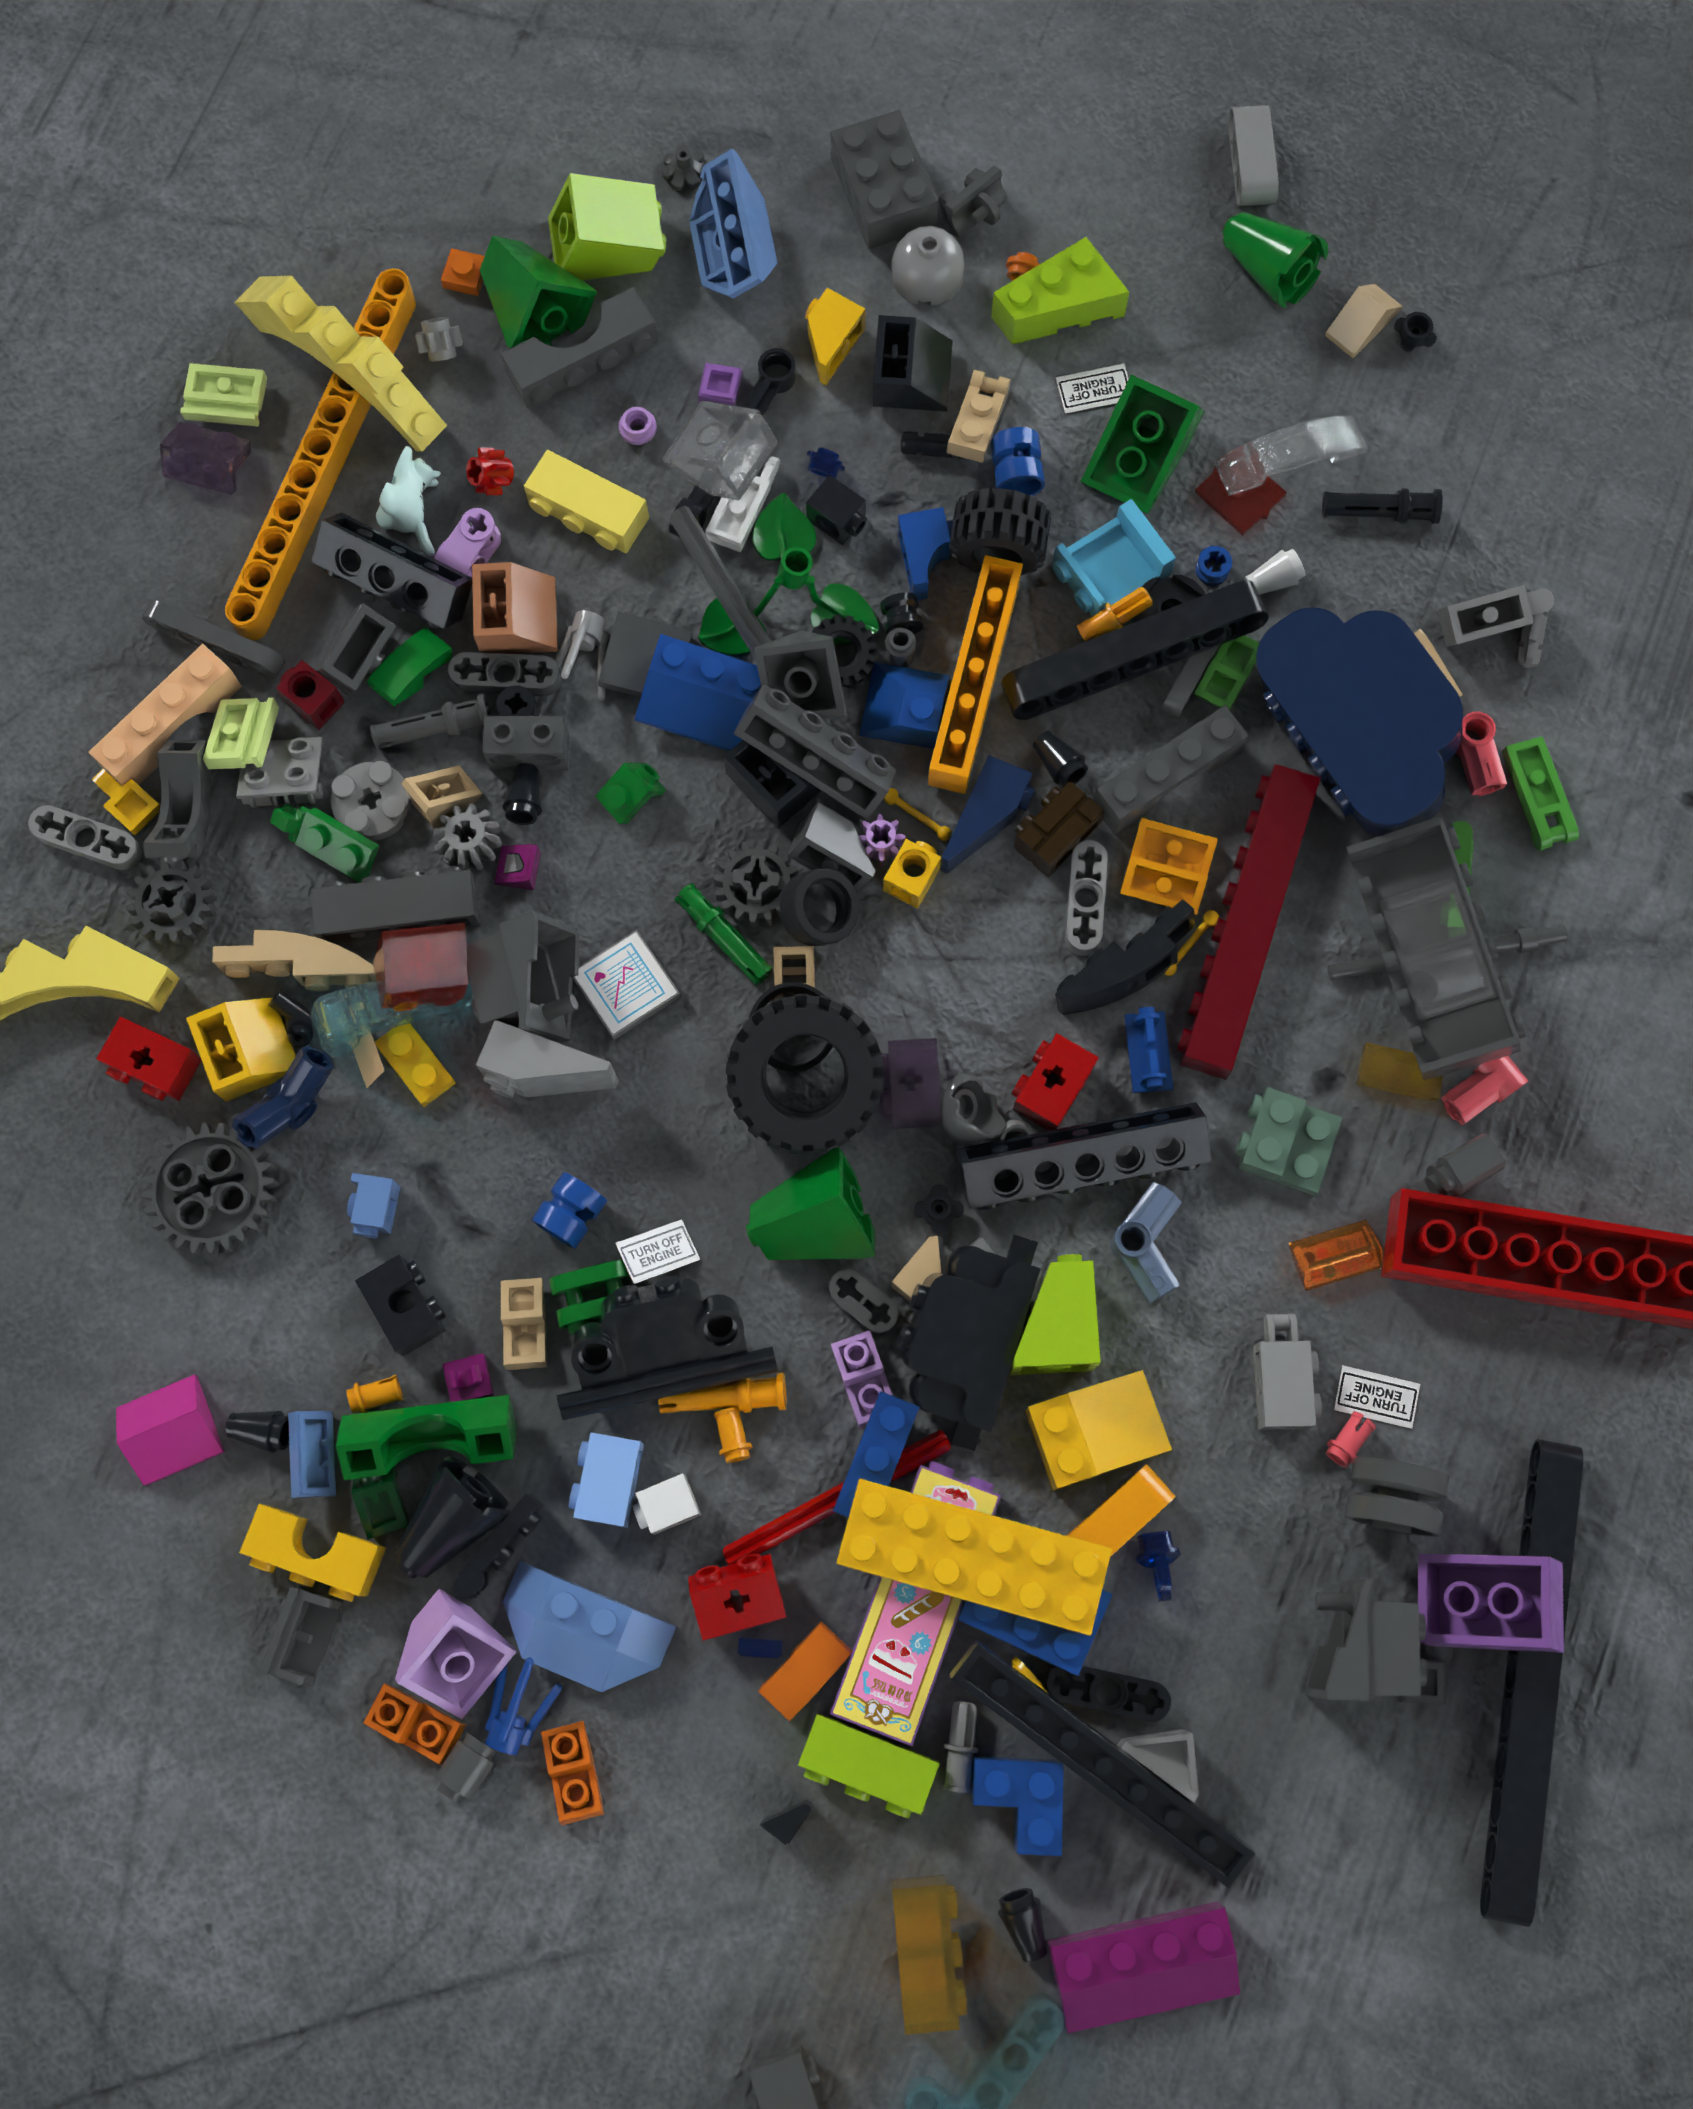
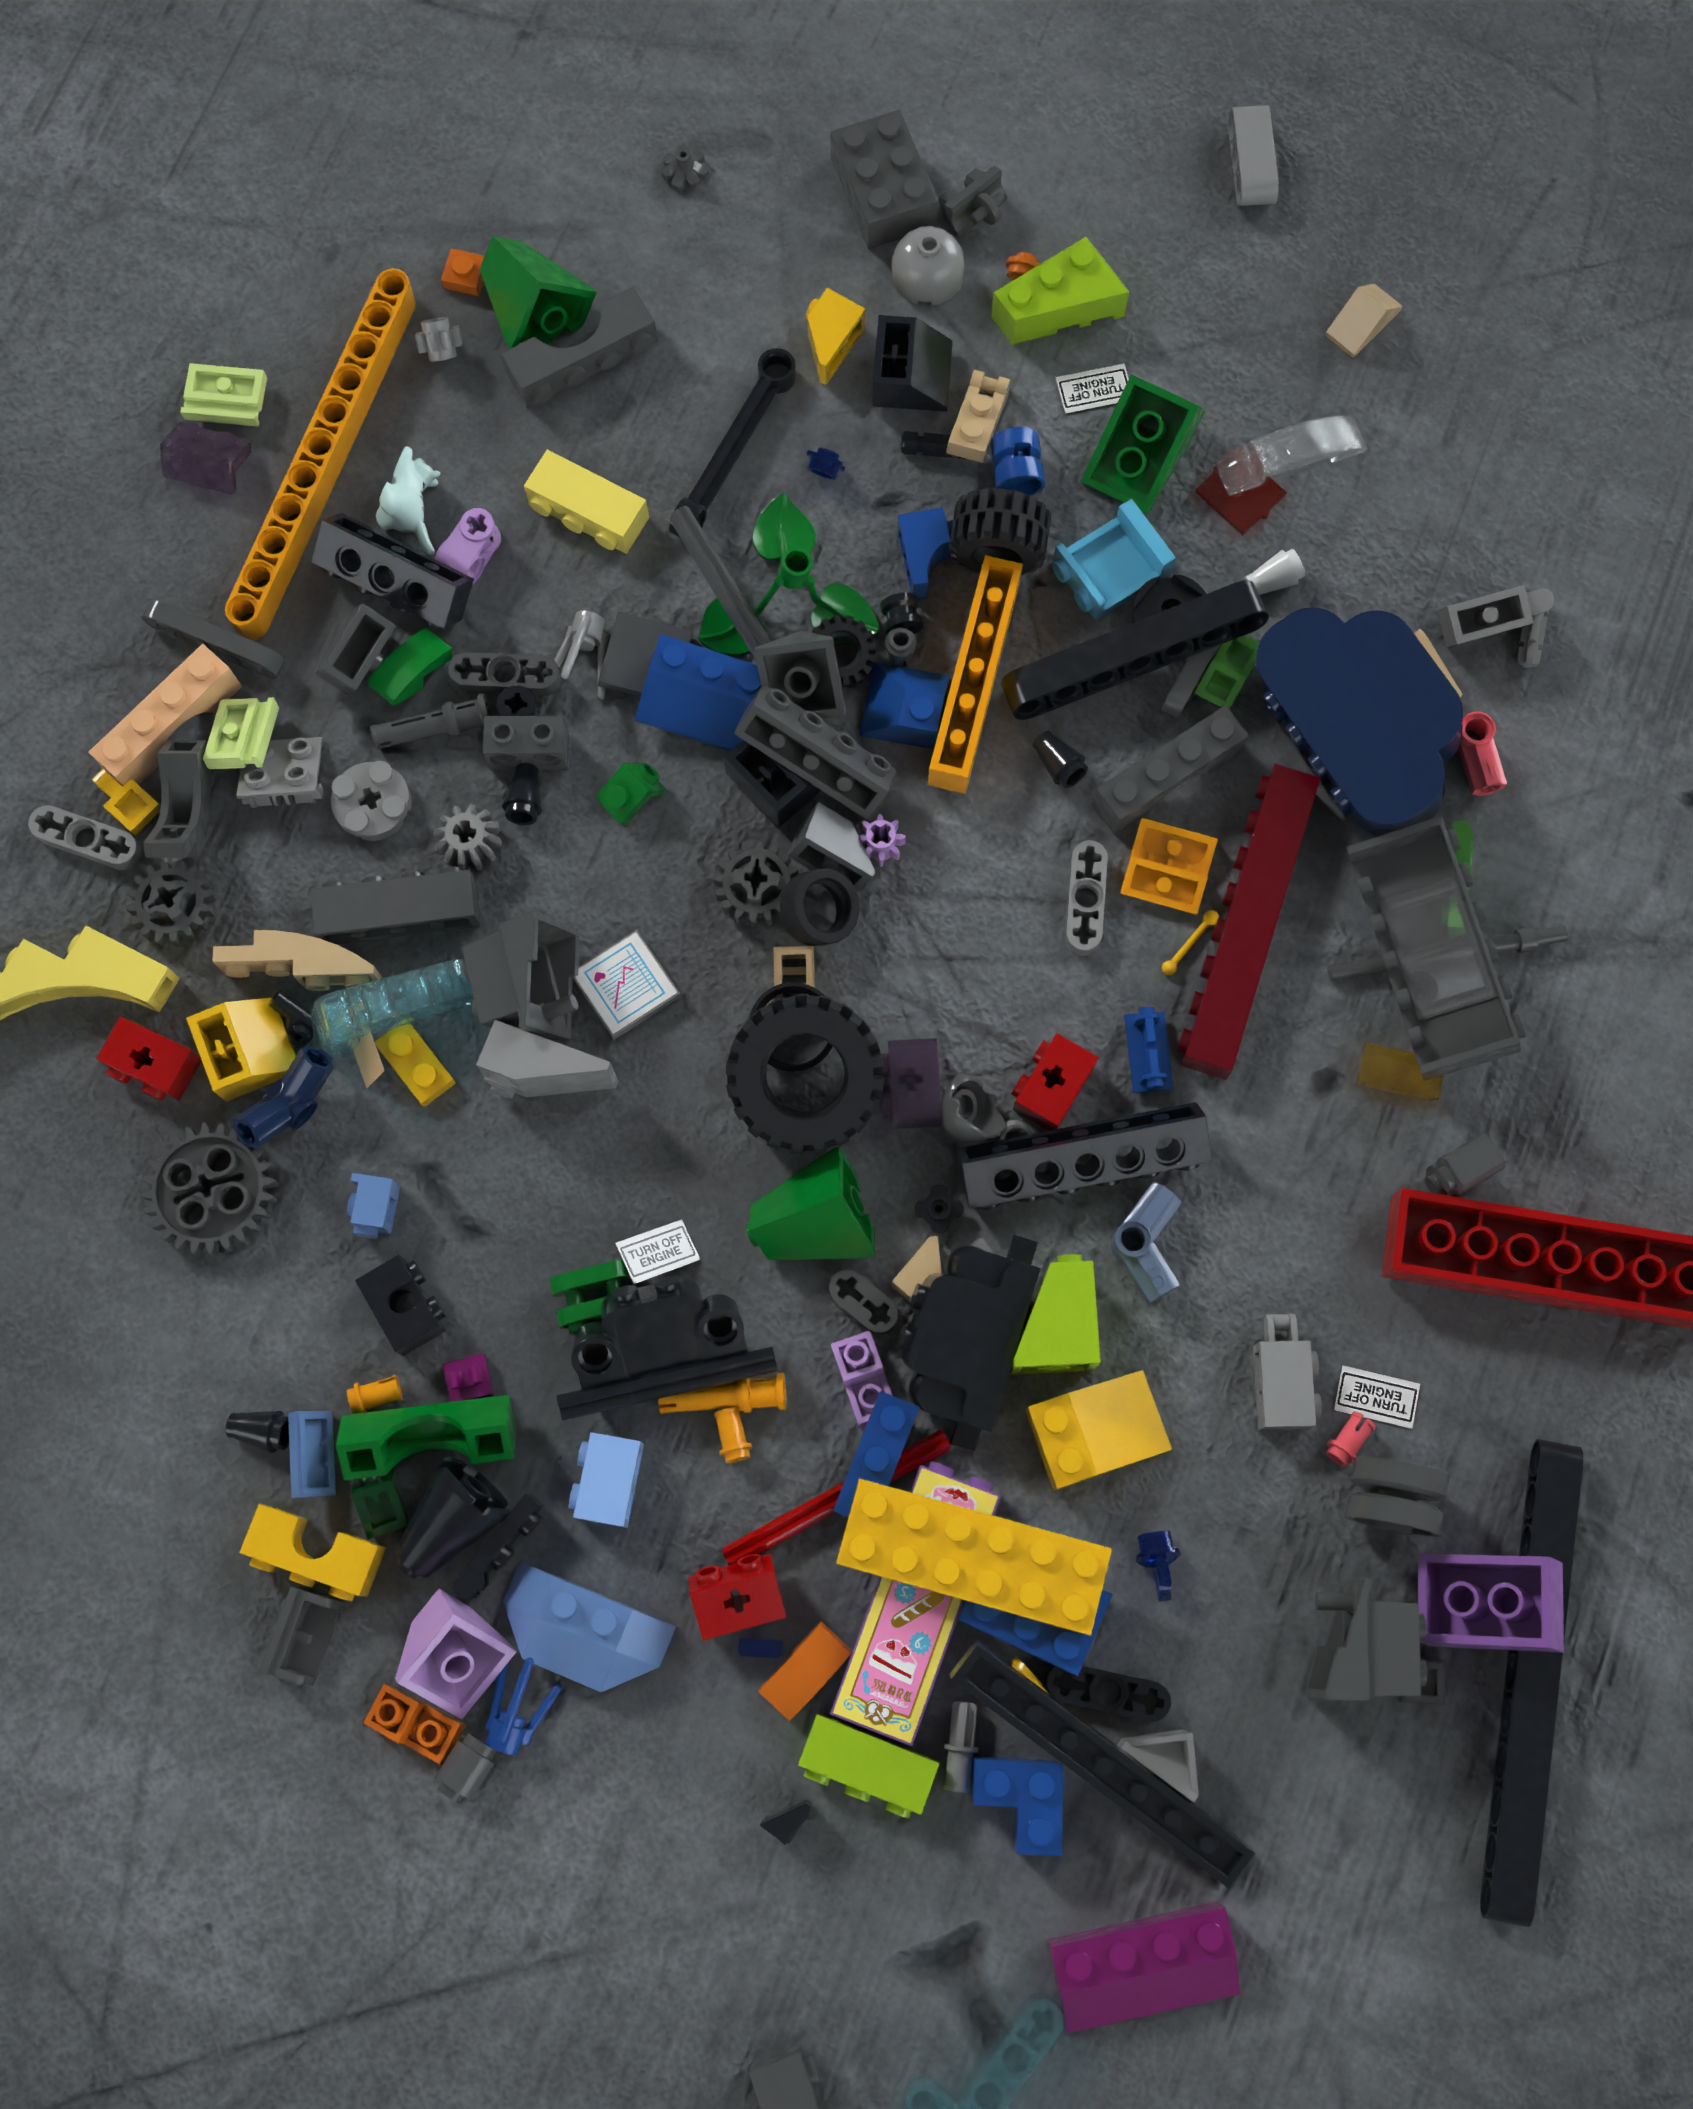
dark pink slope [116,1374,225,1486] -> none
light yellow arch [234,275,447,452] -> none
green hinge [270,803,379,883] -> none
dark red brick [276,660,345,730] -> none
clear red slope [373,923,468,1011] -> none
tan slope [401,765,483,830] -> none
red gear [466,447,514,496] -> none
nougat slope [472,562,558,654] -> none
magenta slope [494,844,541,890] -> none
tan slope [501,1278,547,1370] -> none
blue wheel [531,1172,608,1249] -> none
orange slope [541,1721,604,1826] -> none
lime slope [548,173,666,280] -> none
lavender plate [619,407,657,445] -> none
white brick [632,1473,701,1535] -> none
clear slope [662,401,778,501] -> none
green pin [674,883,774,986] -> none
medium blue wedge [689,149,778,299] -> none
medium lavender tile [698,363,743,408] -> none
white hinge [705,448,780,553] -> none
black brick [806,475,867,546] -> none
yellow hinge [883,788,952,841] -> none
yellow brick [883,839,941,909] -> none
clear yellow brick [891,1875,967,2035] -> none
dark blue slope [940,755,1035,874] -> none
black cone [998,1888,1047,1962] -> none
dark brown brick [1014,782,1105,877] -> none
black slope [1055,899,1195,1015] -> none
light orange beam [1067,1464,1176,1557] -> none
light orange axle [1077,587,1153,641] -> none
blue bush [1195,546,1232,586] -> none
green cone [1223,212,1328,308] -> none
sand green plate [1235,1087,1342,1196] -> none
clear orange slope [1289,1219,1383,1291] -> none
black pin [1322,488,1443,524] -> none
black plate [1394,312,1437,352] -> none
coral piece [1440,1056,1528,1126] -> none
bright green plate [1502,736,1579,851] -> none

